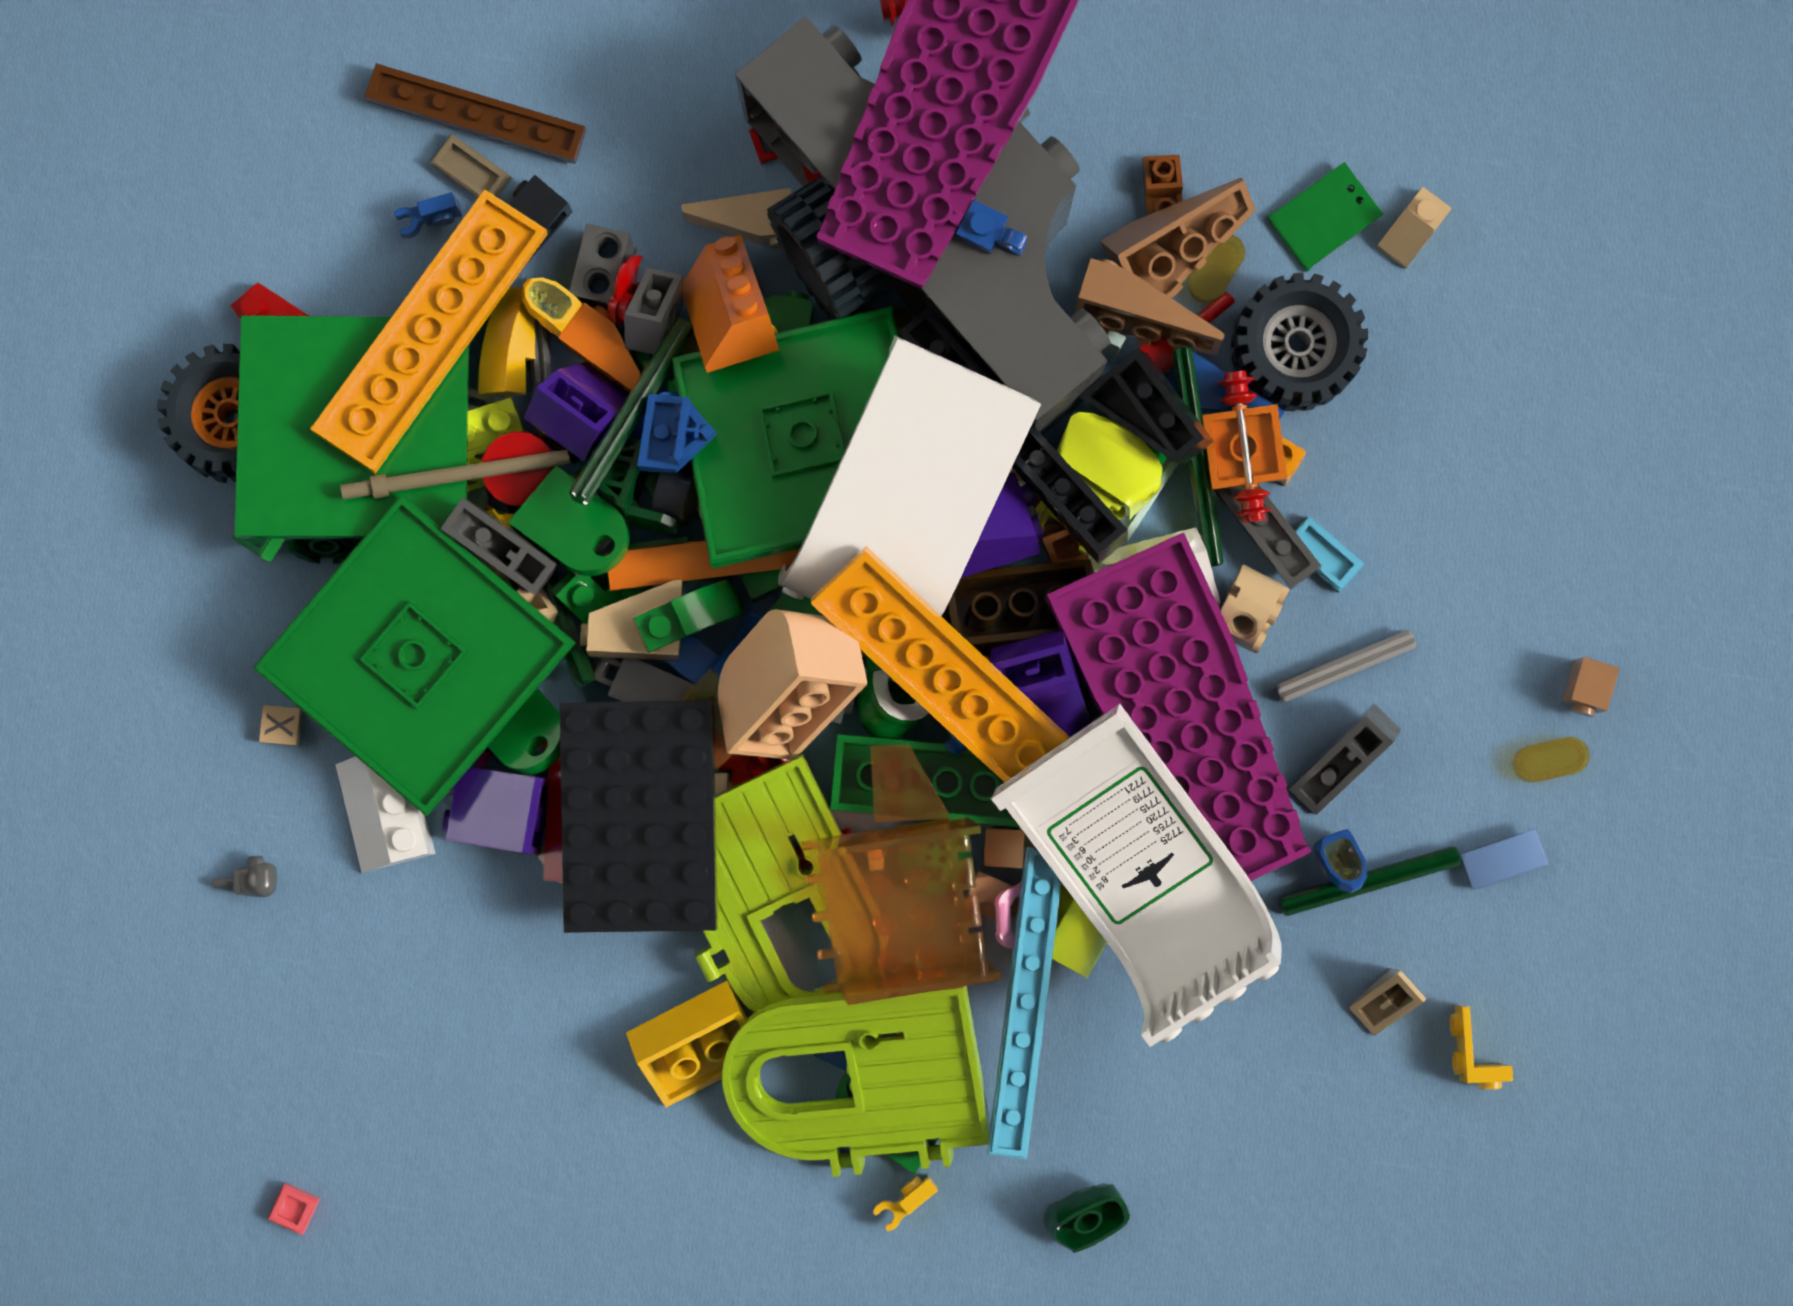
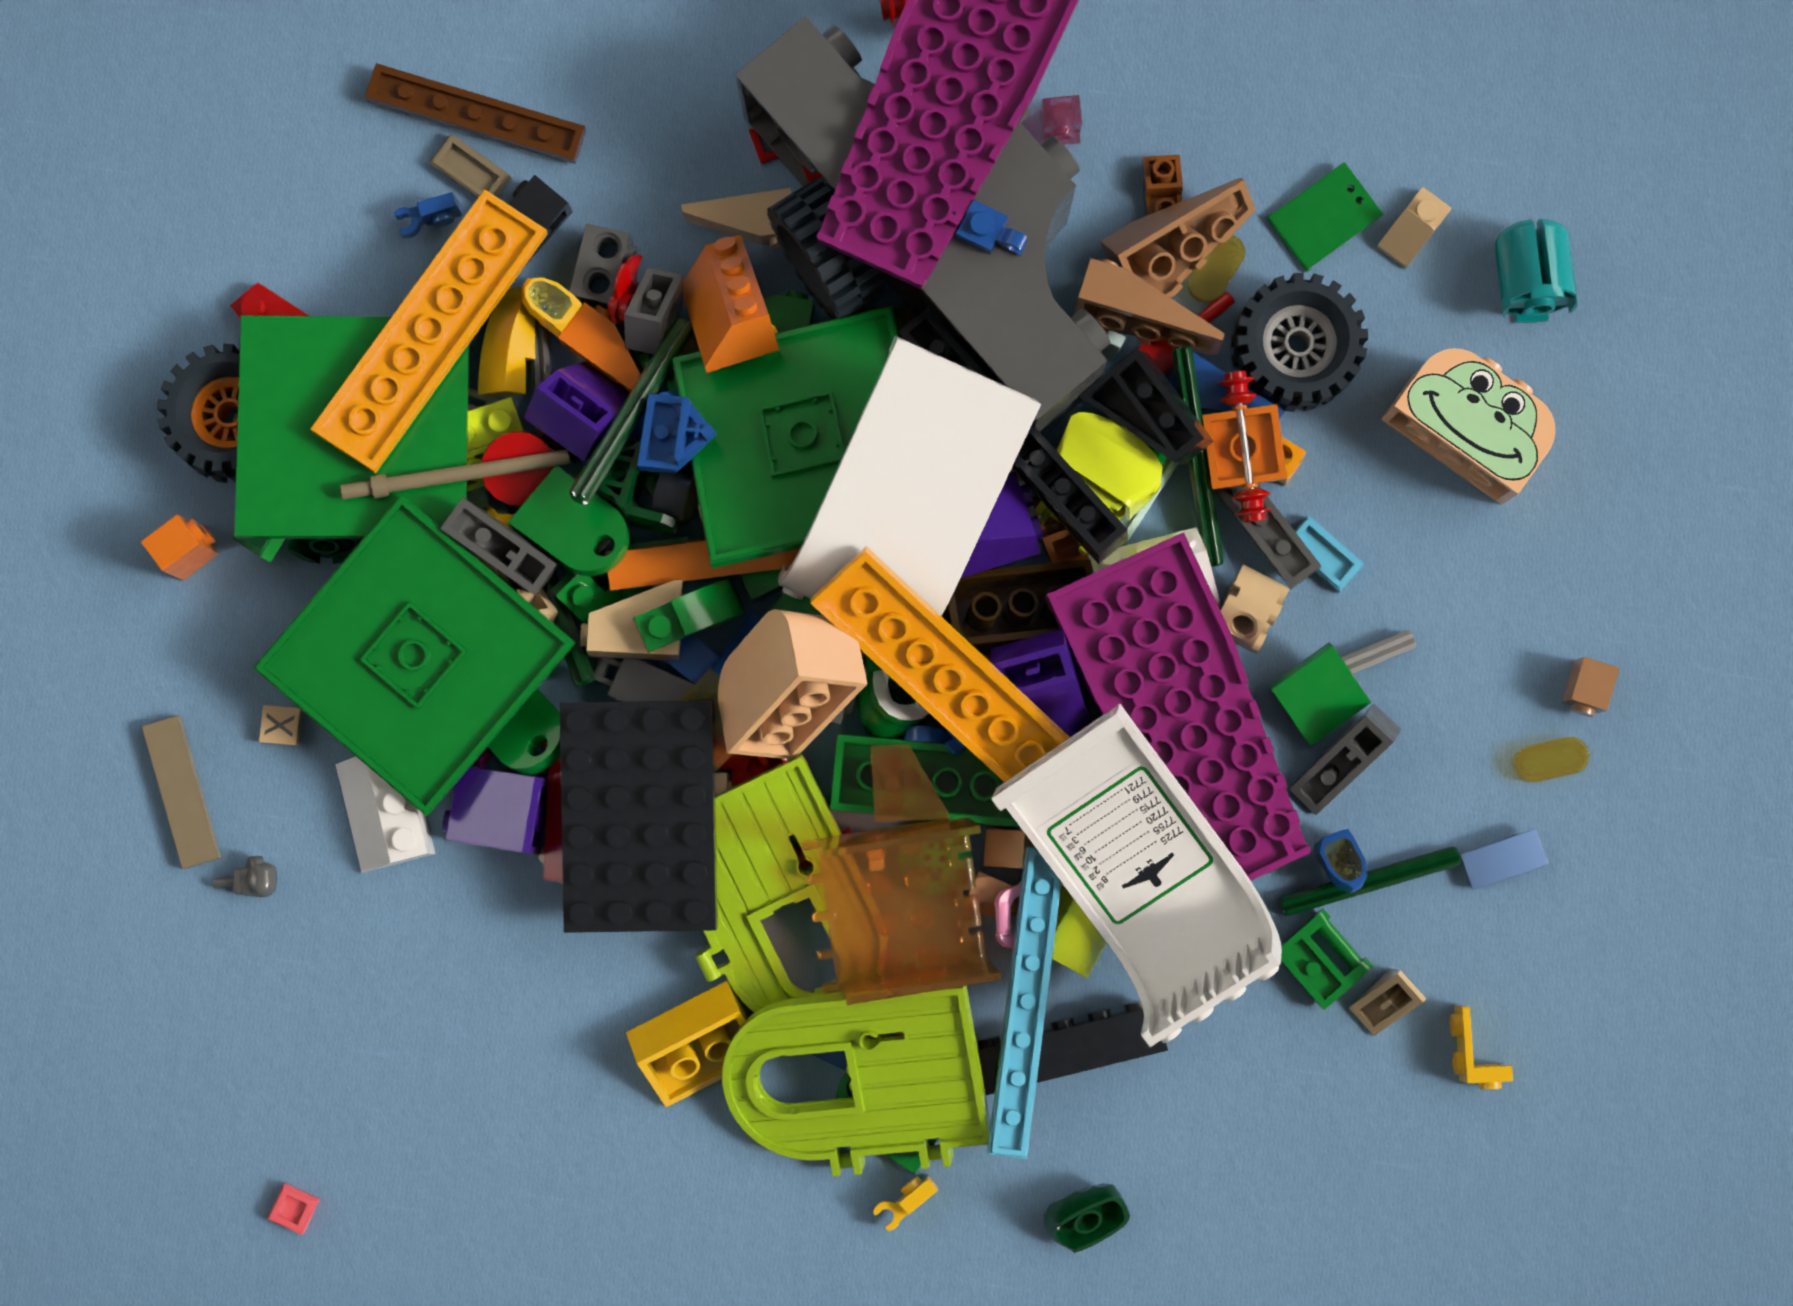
none -> orange brick [140,514,219,580]
none -> dark tan tile [142,715,222,869]
none -> blue tile [904,726,954,744]
none -> black brick [978,1000,1168,1095]
none -> clear pink brick [1040,95,1082,145]
none -> green tile [1268,642,1371,746]
none -> green plate [1281,908,1373,1010]
none -> brick [1381,348,1556,505]
none -> teal cylinder [1494,219,1578,323]

